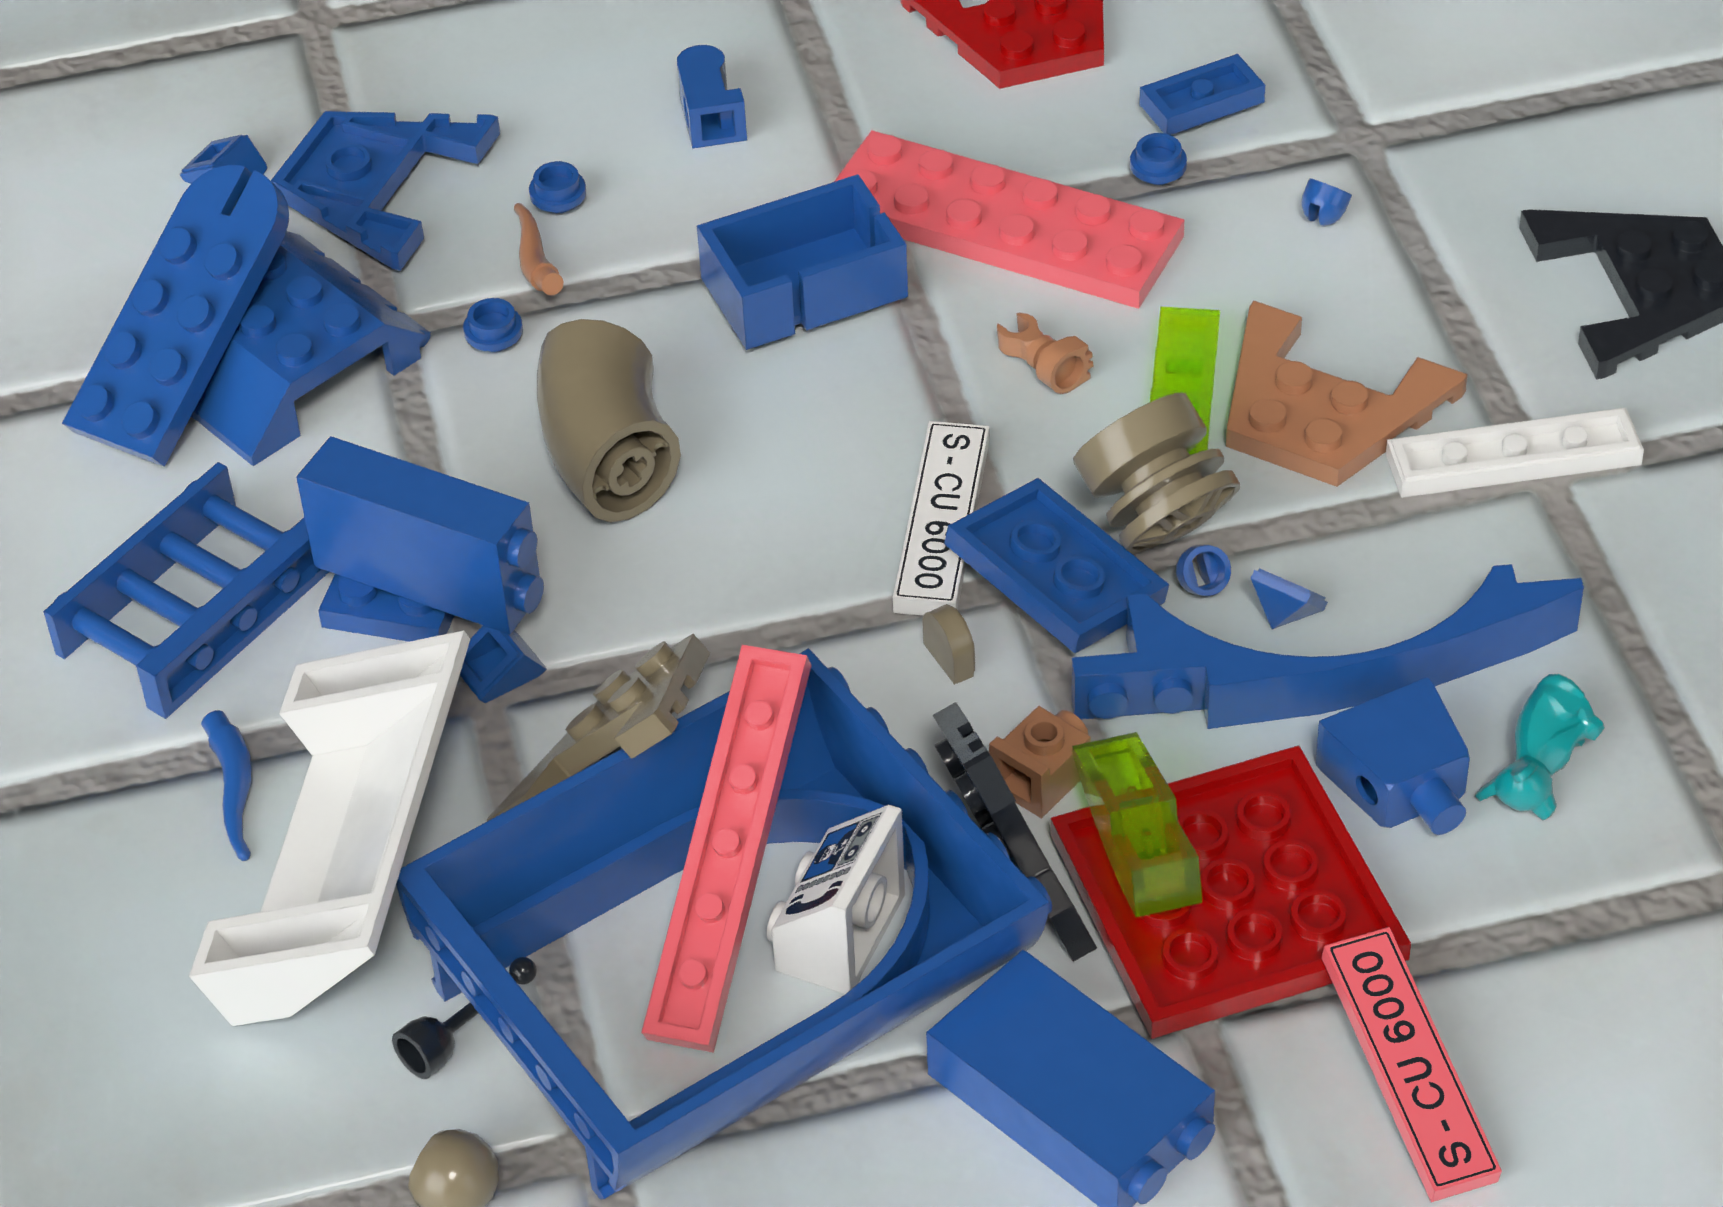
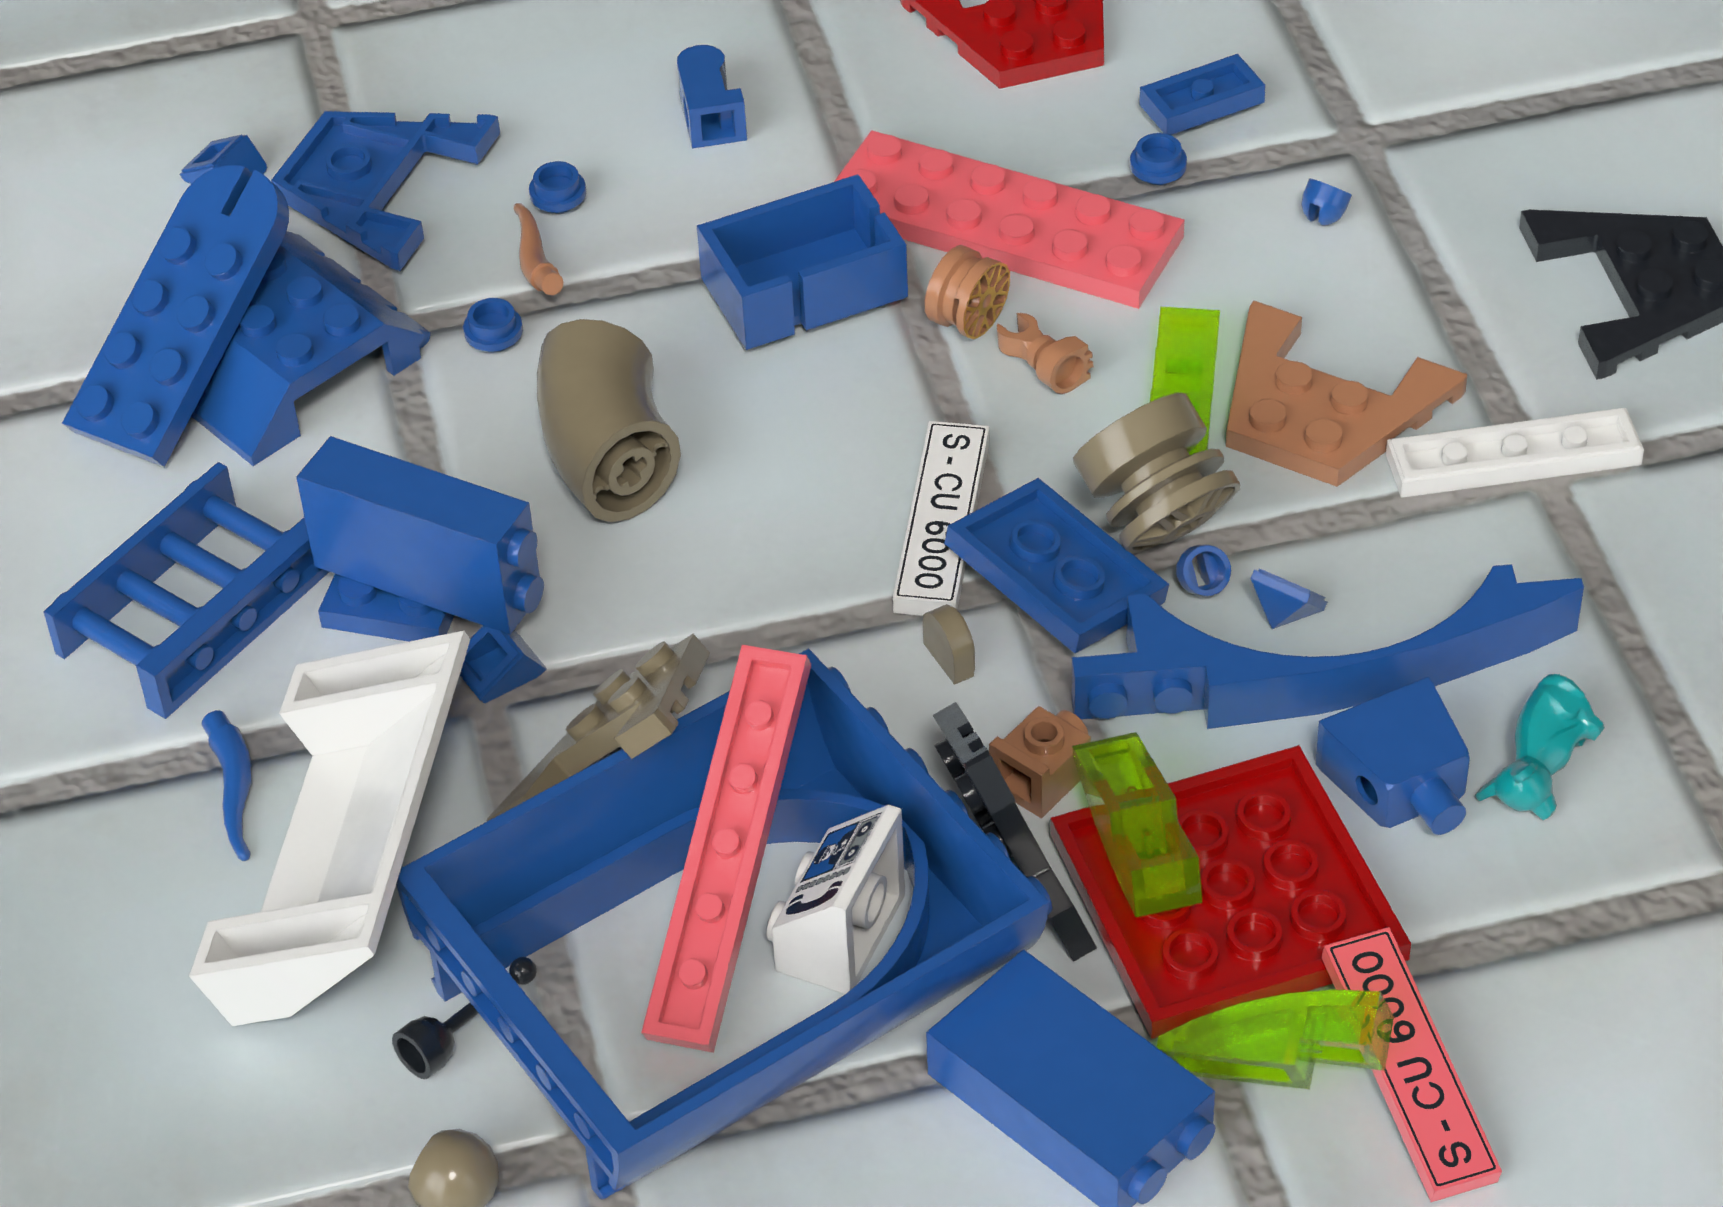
none -> nougat wheel [924,245,1010,339]
none -> clear neon green slope [1156,989,1394,1090]

